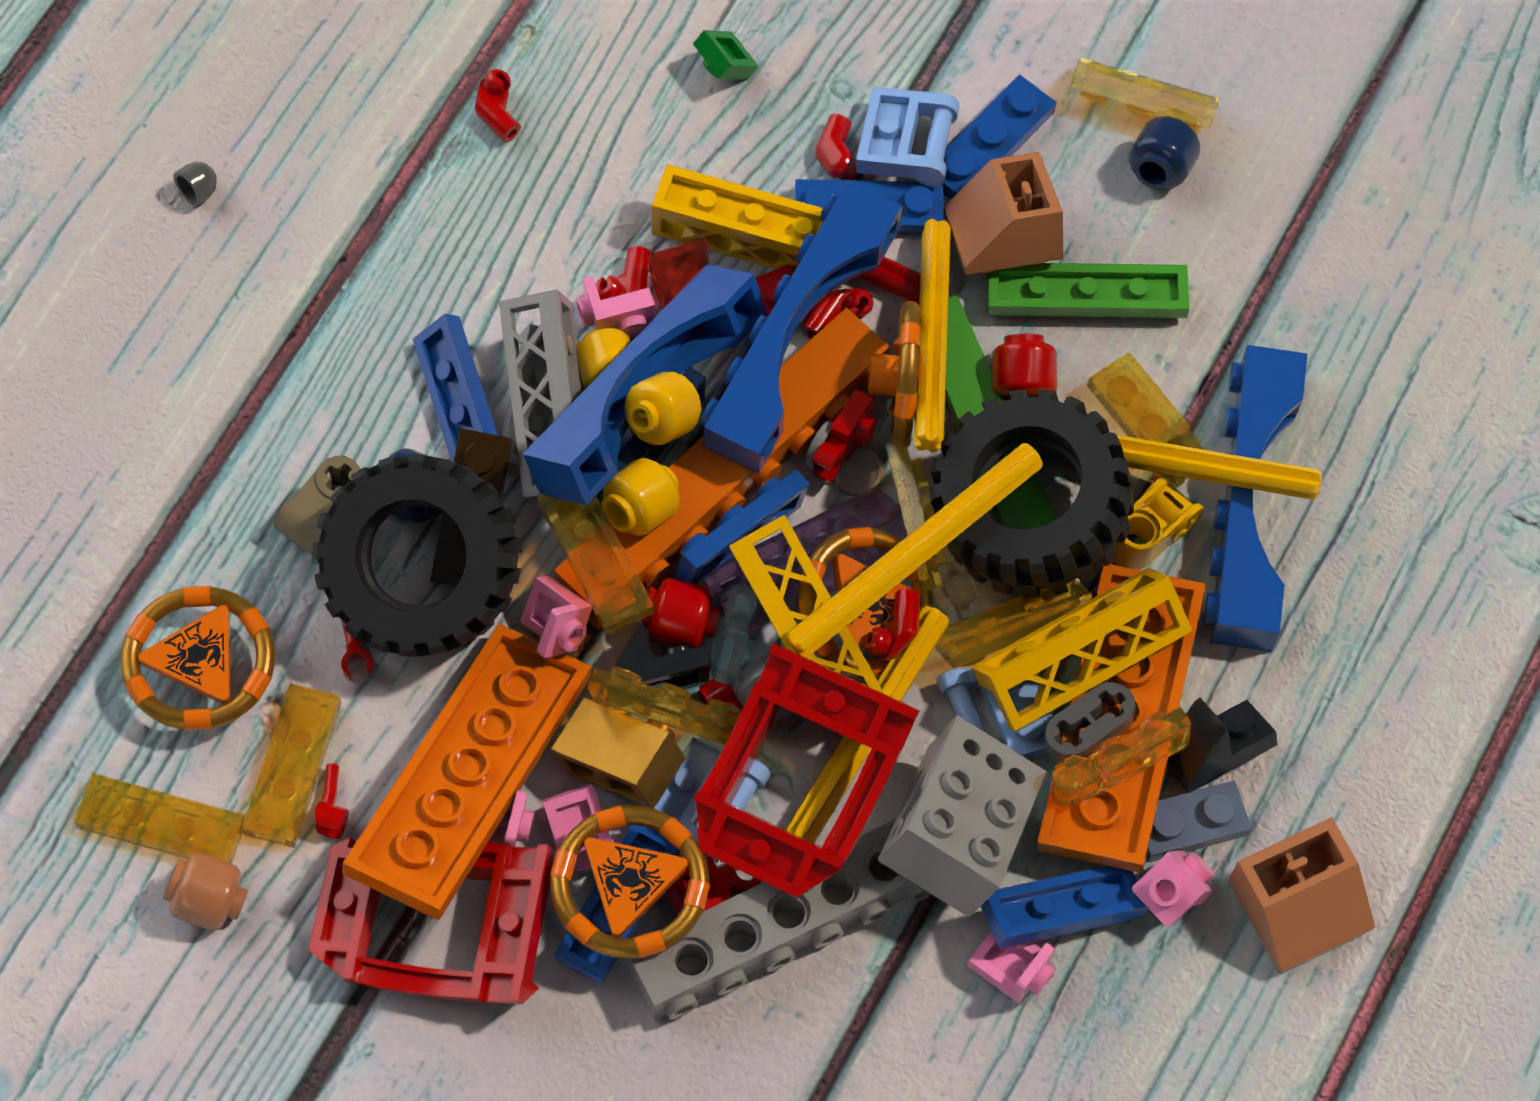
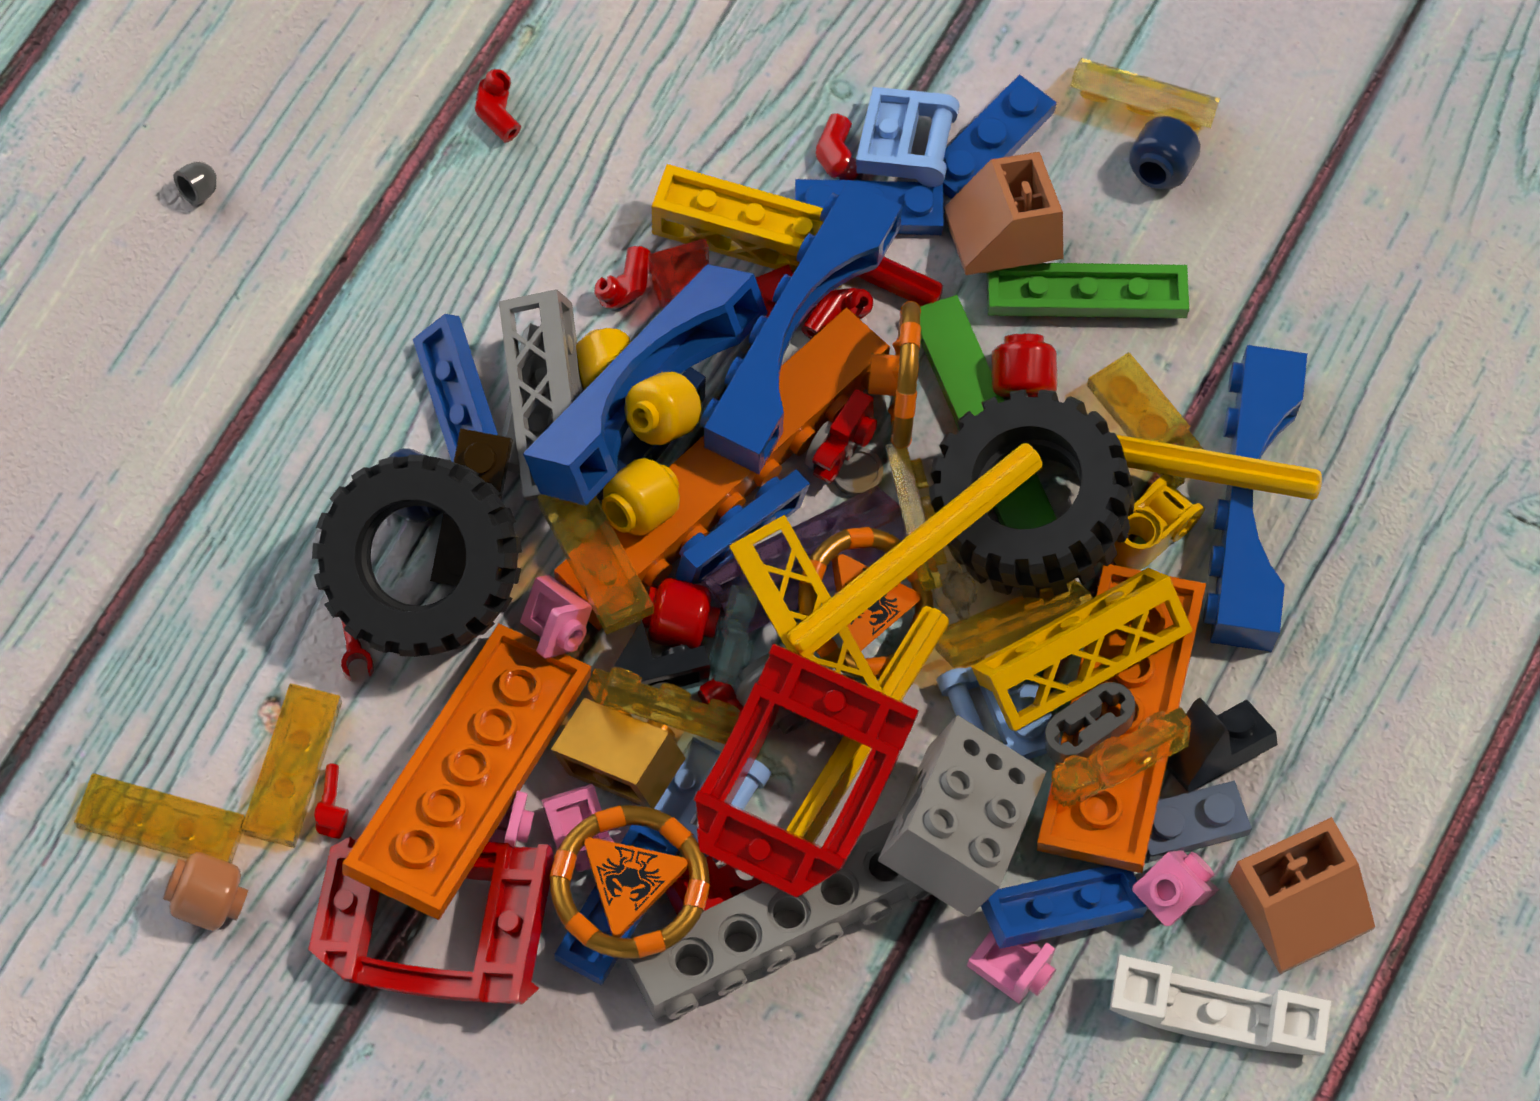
piece [120,585,275,731] -> none
dark tan piece [274,456,360,555] -> none
bright pink bracket [576,276,655,339] -> none
green plate [692,30,759,80] -> none
red arm [865,588,920,661] -> none
yellow axle [914,218,951,453] -> none
none -> white slope [1109,955,1331,1056]

